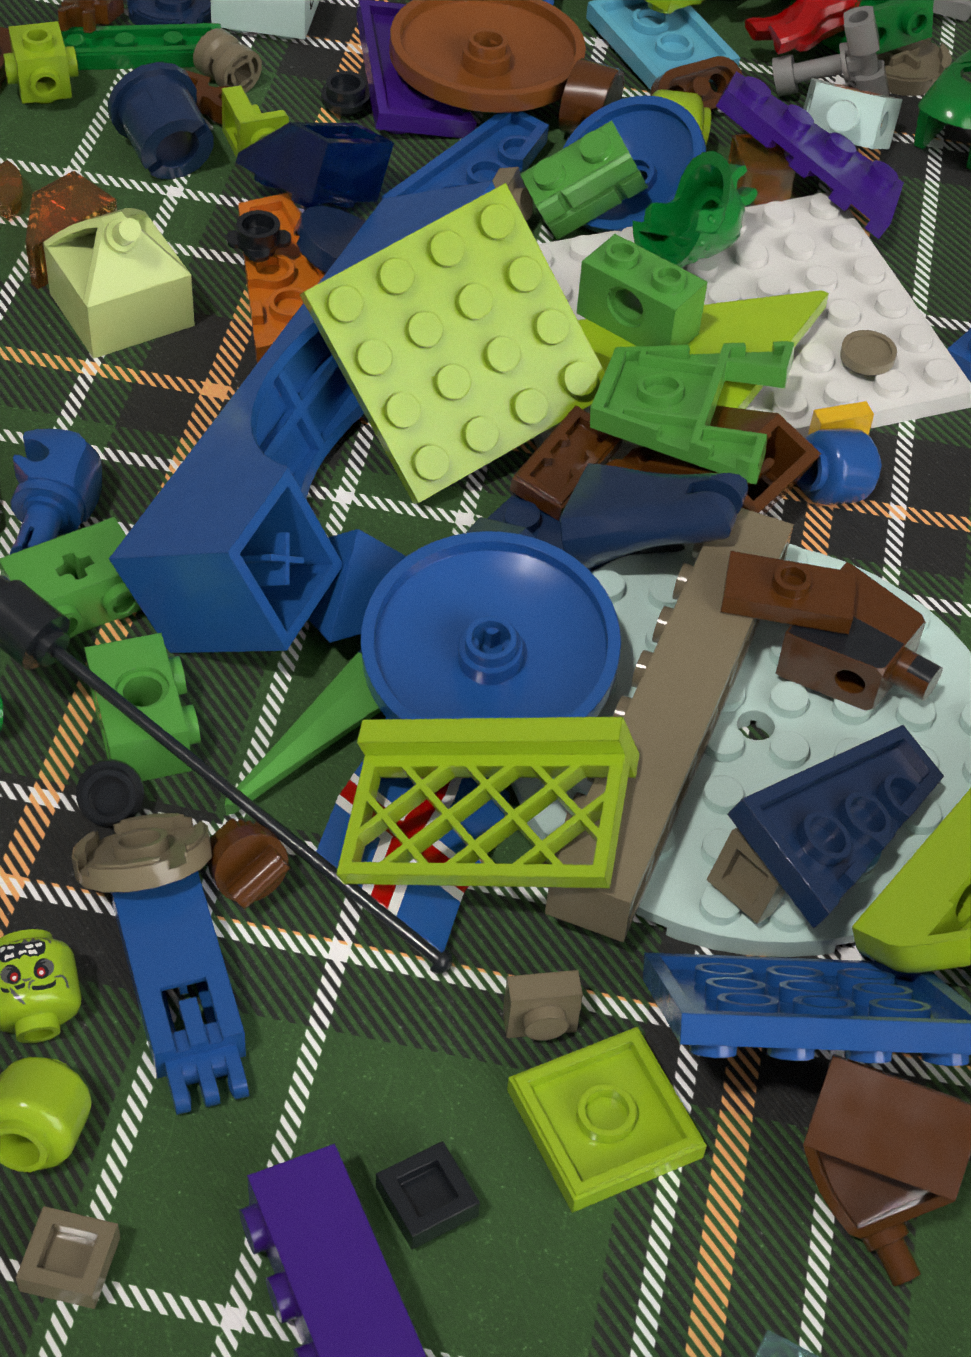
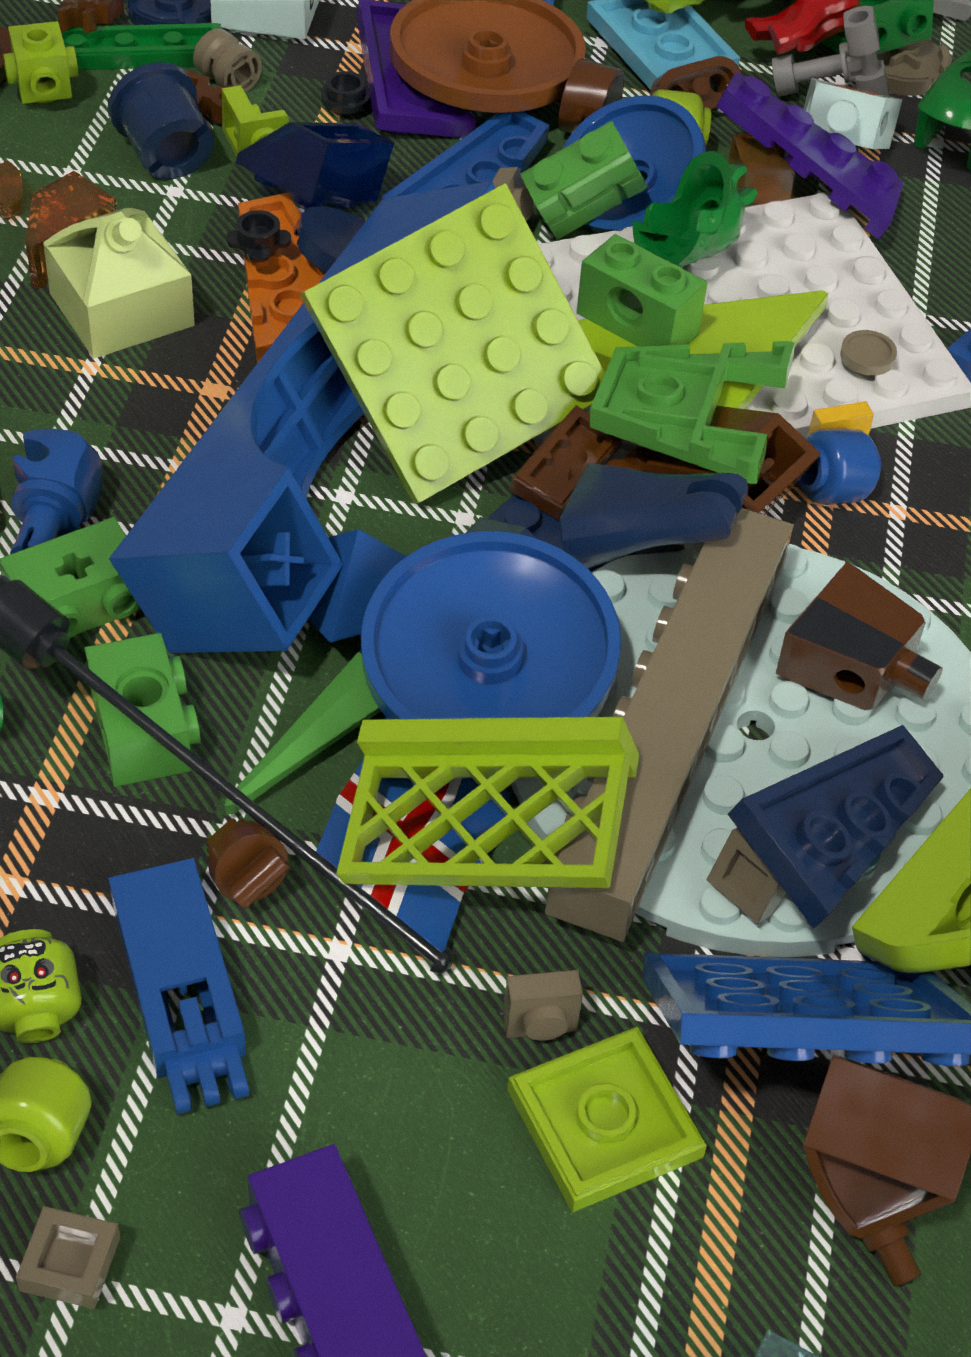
dark tan tile [71,813,212,892] -> none
black plate [76,759,144,827] -> none
black plate [376,1141,480,1250] -> none
reddish brown plate [720,551,857,634] -> none

